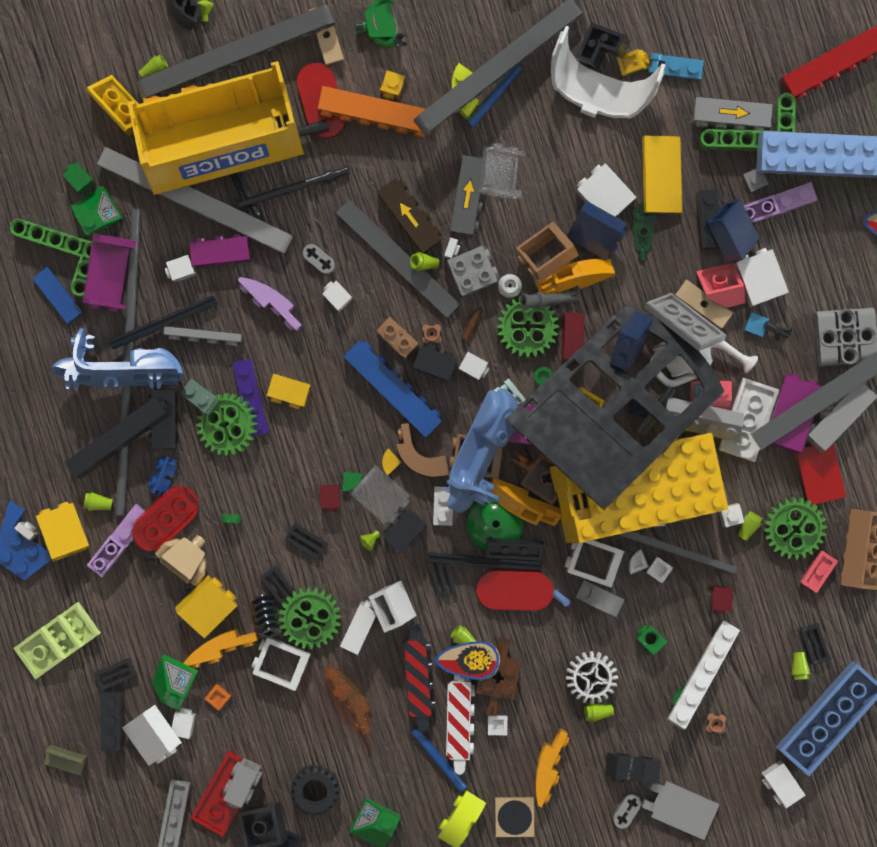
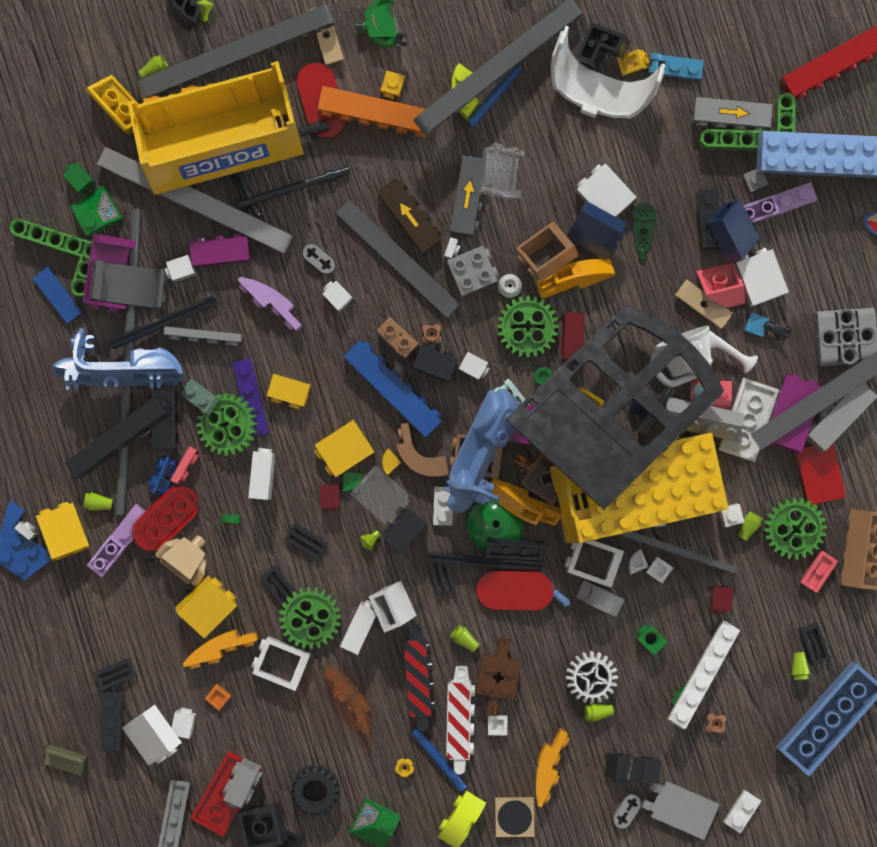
yellowish green slope [13,602,100,680] -> none
green slope [151,654,198,711] -> none
black piece [251,594,281,638] -> none
lime cone [410,252,439,271] -> none
shield [435,641,500,680] -> none
reddish brown piece [461,308,482,341] -> none
dark grey pin [520,291,578,311] -> none
dark blue brick [610,311,653,371] -> none
yellow tile [642,136,682,214] -> none
light grey plate [644,293,726,351] -> none
white brick [761,760,805,808] -> none
none -> dark grey panel [89,260,167,308]
none -> coral plate [171,446,199,484]
none -> white brick [248,448,276,500]
none -> yellow brick [314,420,375,477]
none -> yellow plate [395,758,414,777]
none -> white plate [723,790,761,833]

